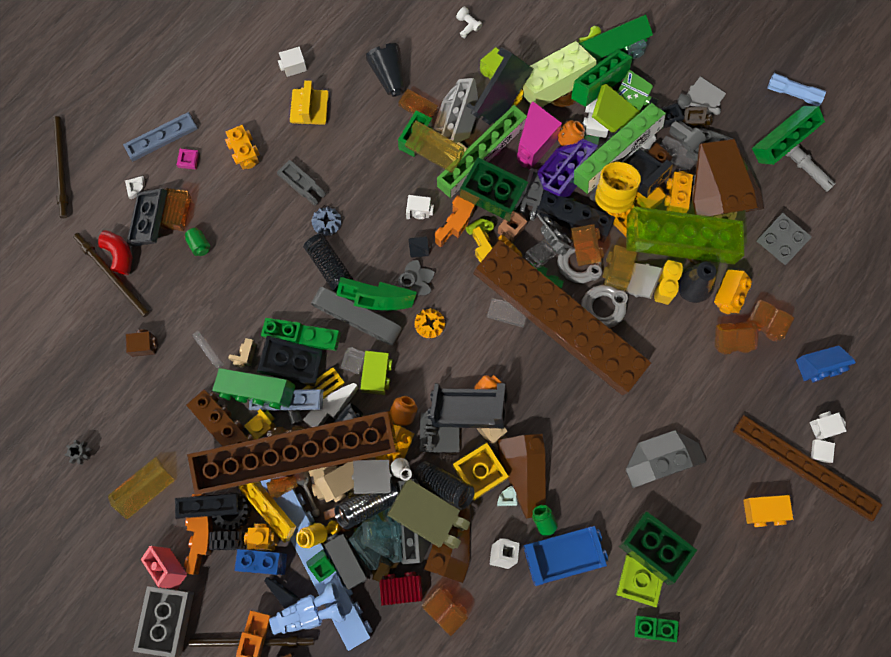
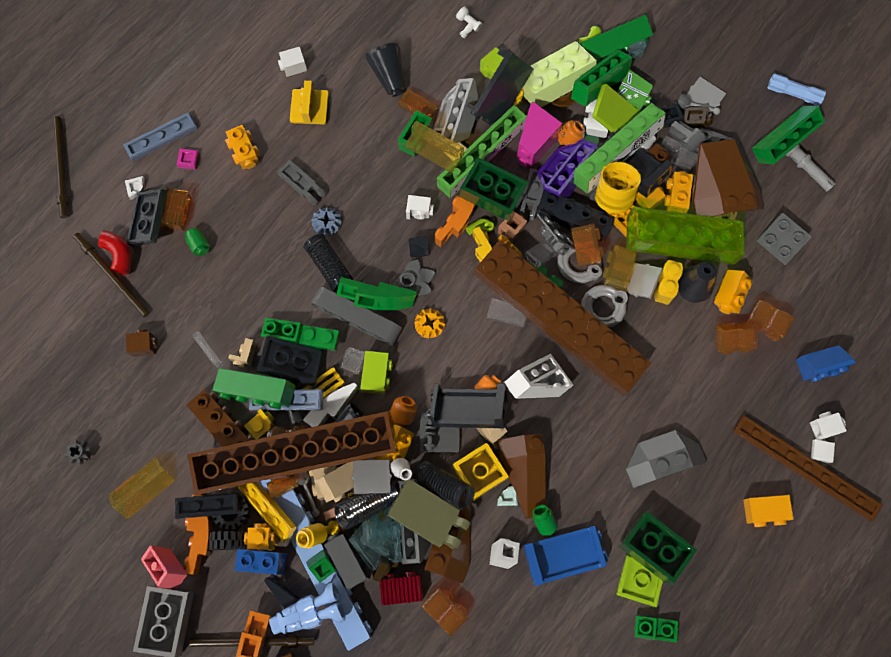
none -> white wedge [504,354,573,399]

